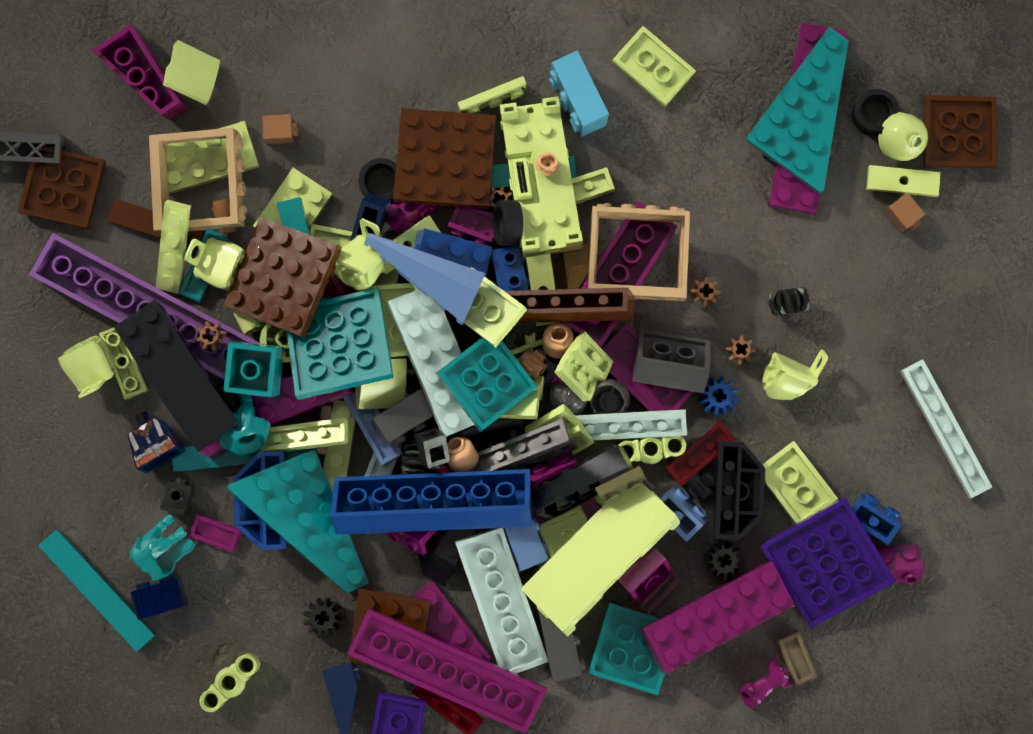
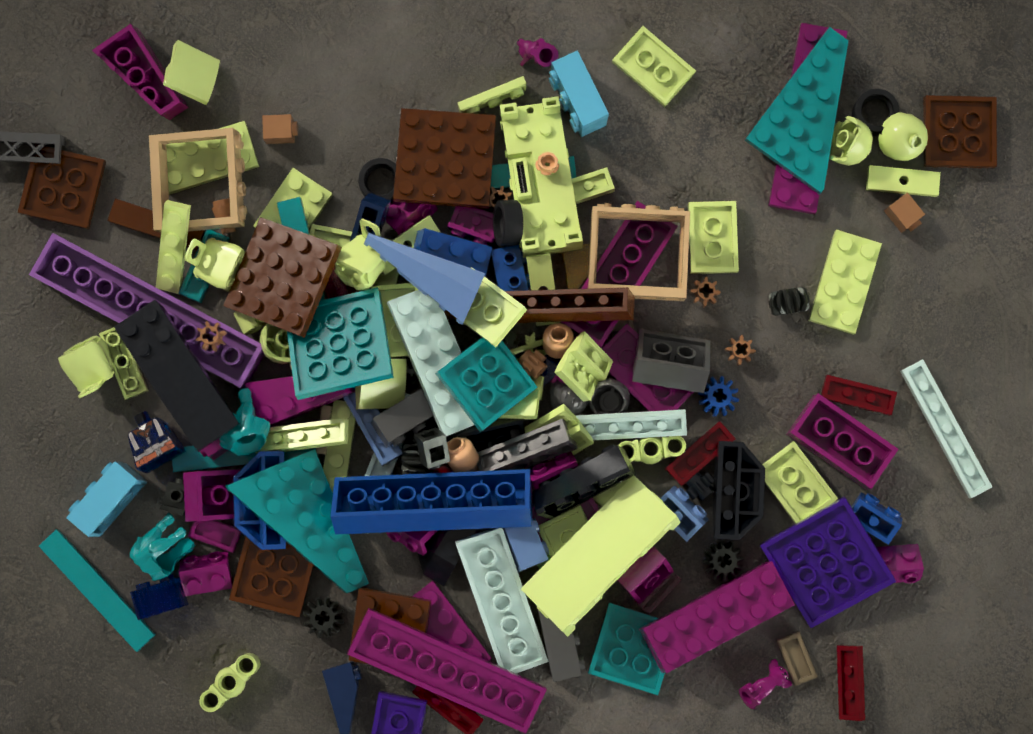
teal brick [224,341,284,398] -> none
olive plate [595,466,646,501] -> none
yellowish green piece [762,350,828,400] -> none
none -> medium azure brick [66,461,148,537]
none -> magenta bracket [178,551,233,596]
none -> magenta brick [183,469,241,522]
none -> reddish brown plate [229,536,314,617]
none -> magenta animal [516,38,559,67]
none -> yellowish green plate [688,201,739,274]
none -> magenta brick [786,393,899,490]
none -> yellowish green plate [808,230,882,335]
none -> dark red plate [821,375,897,416]
none -> yellowish green cylinder [829,116,873,166]
none -> dark red plate [837,645,865,721]

